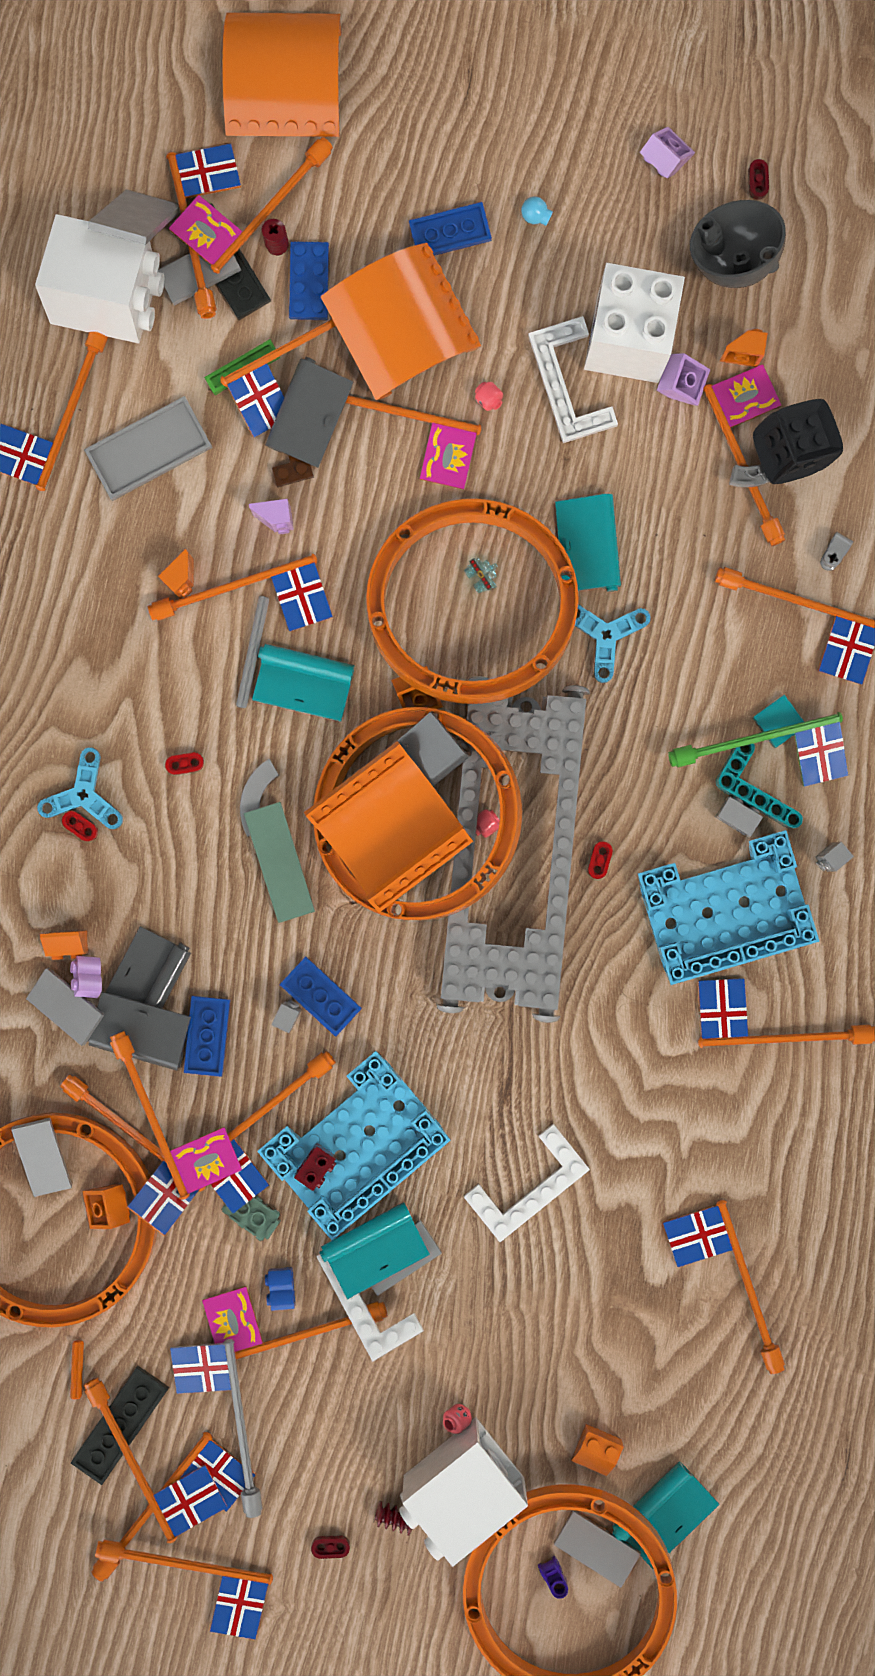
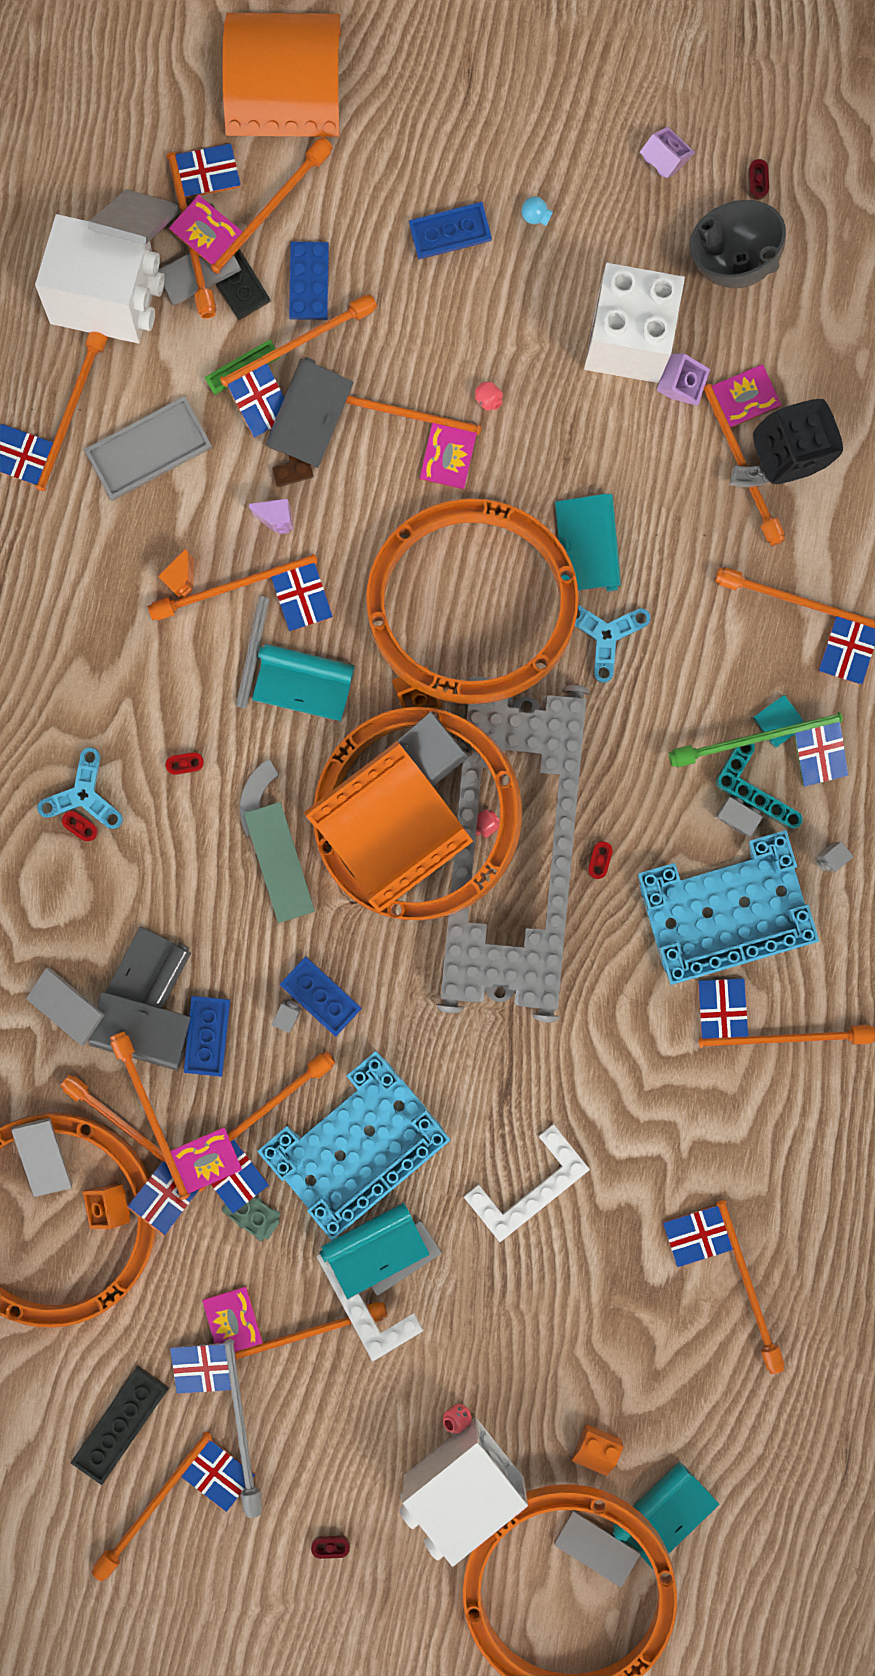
orange slope [40,931,88,960] -> none
lavender brick [70,956,102,998] -> none
orange axle [70,1340,84,1399] -> none
flag [84,1377,227,1543] -> none
flag [95,1540,273,1639] -> none
dark red piece [261,218,289,256] -> none
blue brick [265,1267,296,1311] -> none
dark red brick [294,1143,336,1191] -> none
orange panel [321,243,481,400] -> none
dark red piece [373,1501,412,1536] -> none
clear light blue hips [464,558,498,593] -> none
white plate [528,316,618,443] -> none
dark purple piece [538,1556,568,1599] -> none
orange slope [719,329,768,367] -> none
light grey piece [820,532,853,571] -> none

